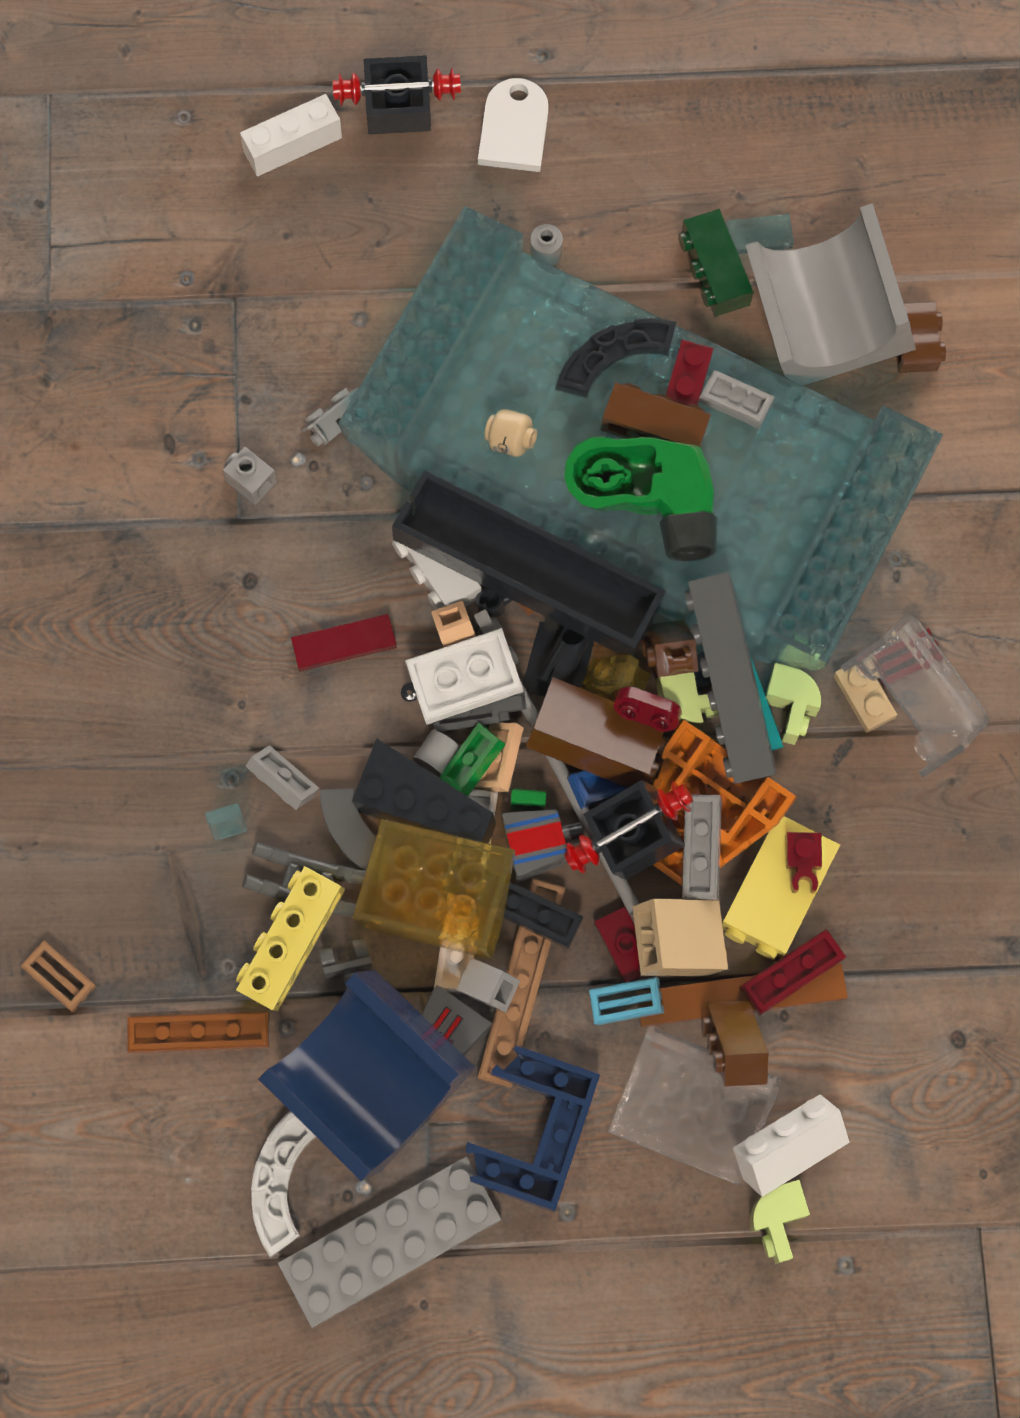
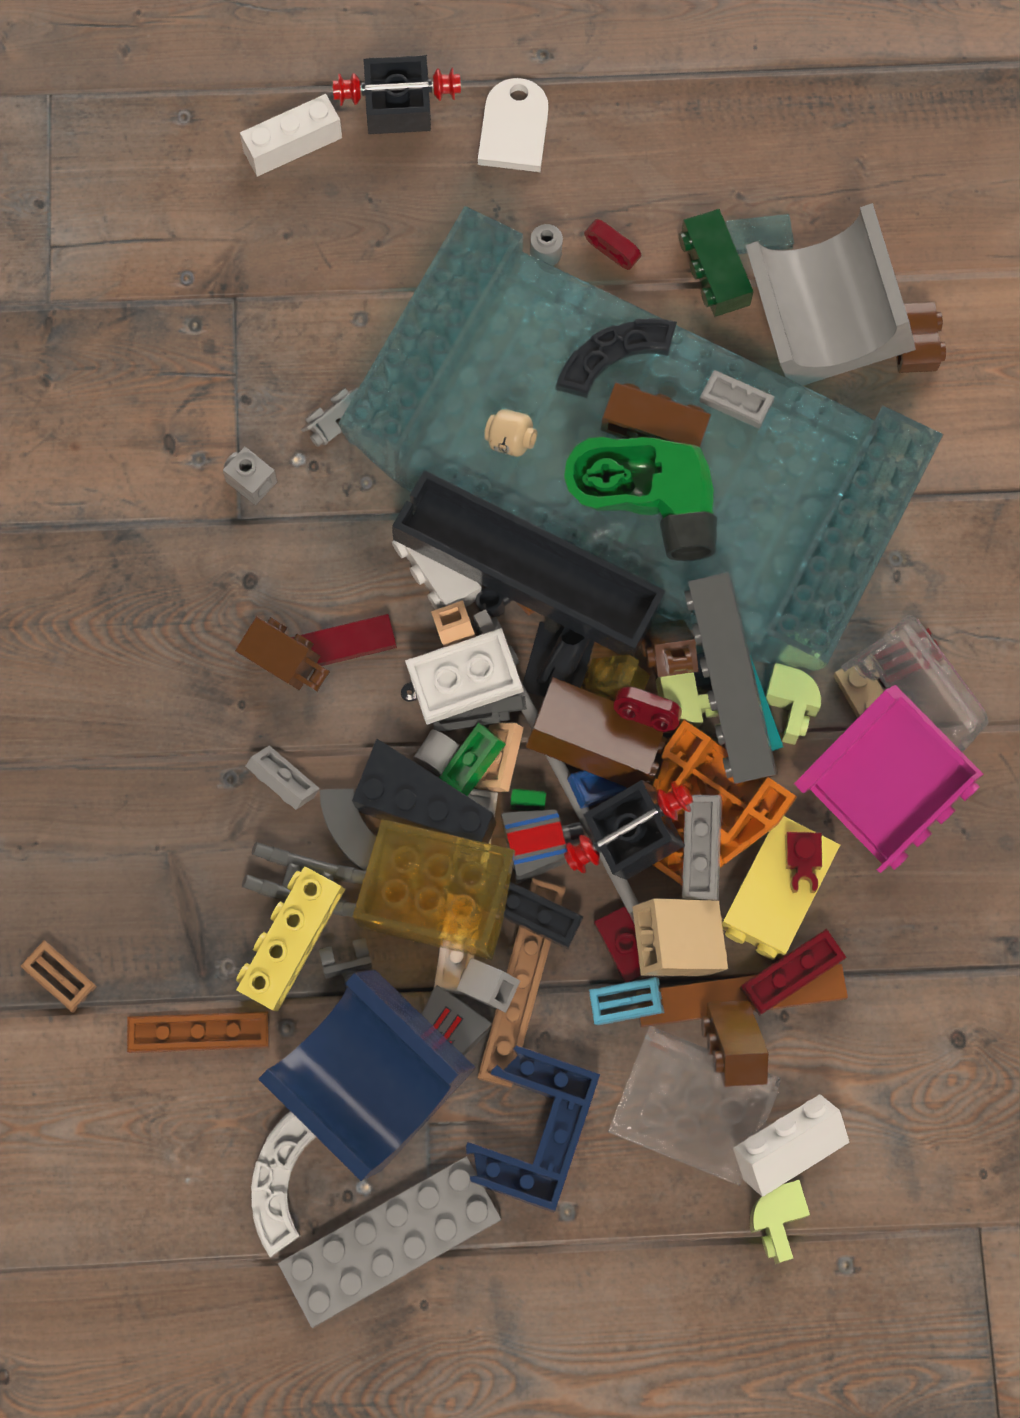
clear light blue tile [205,803,248,841] -> none
dark red plate [666,339,714,405] -> none
none -> reddish brown brick [235,616,330,692]
none -> dark red beam [584,219,642,270]
none -> dark pink panel [794,685,984,873]

